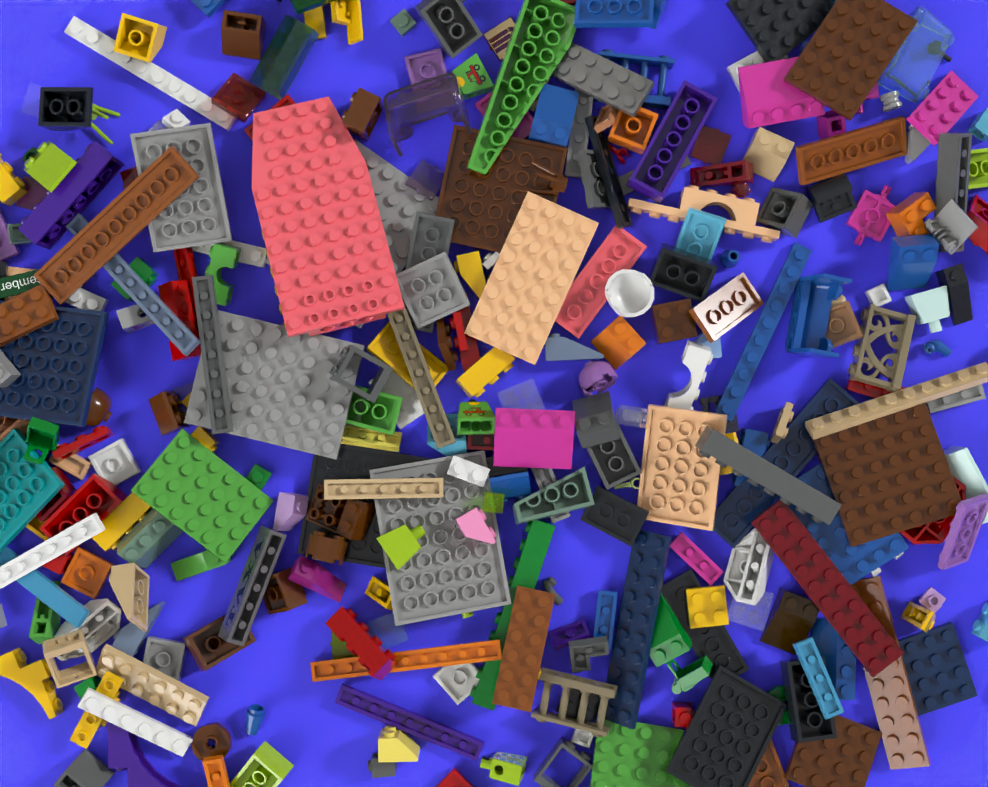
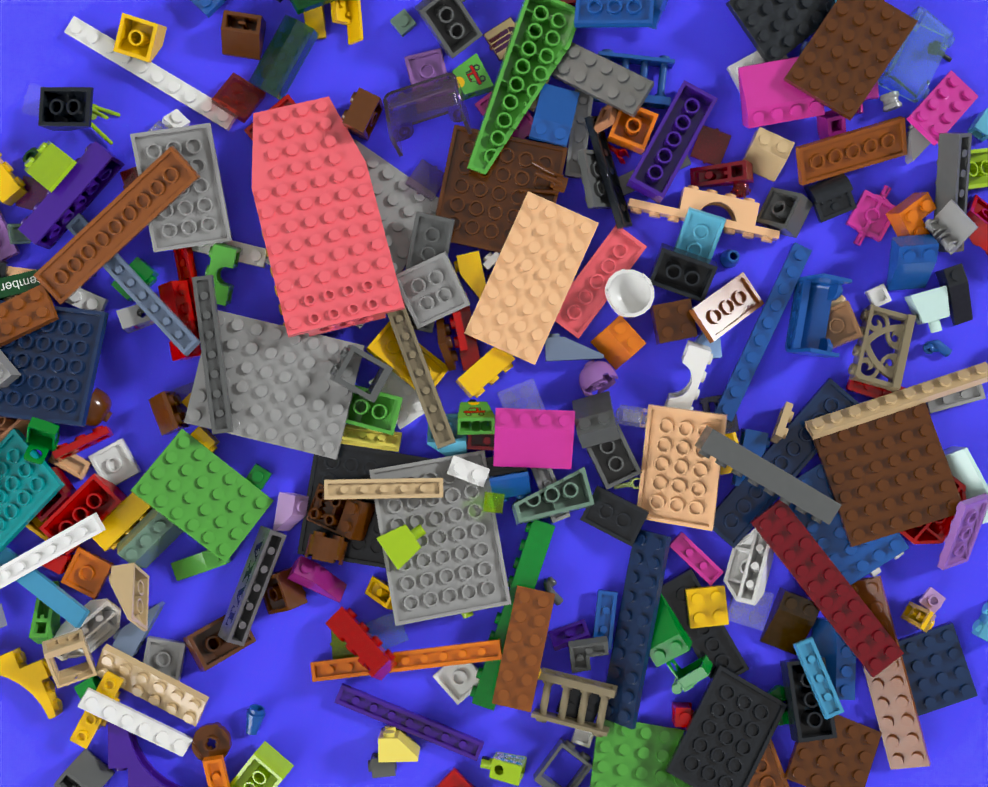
bright pink slope [455,507,496,544] -> none

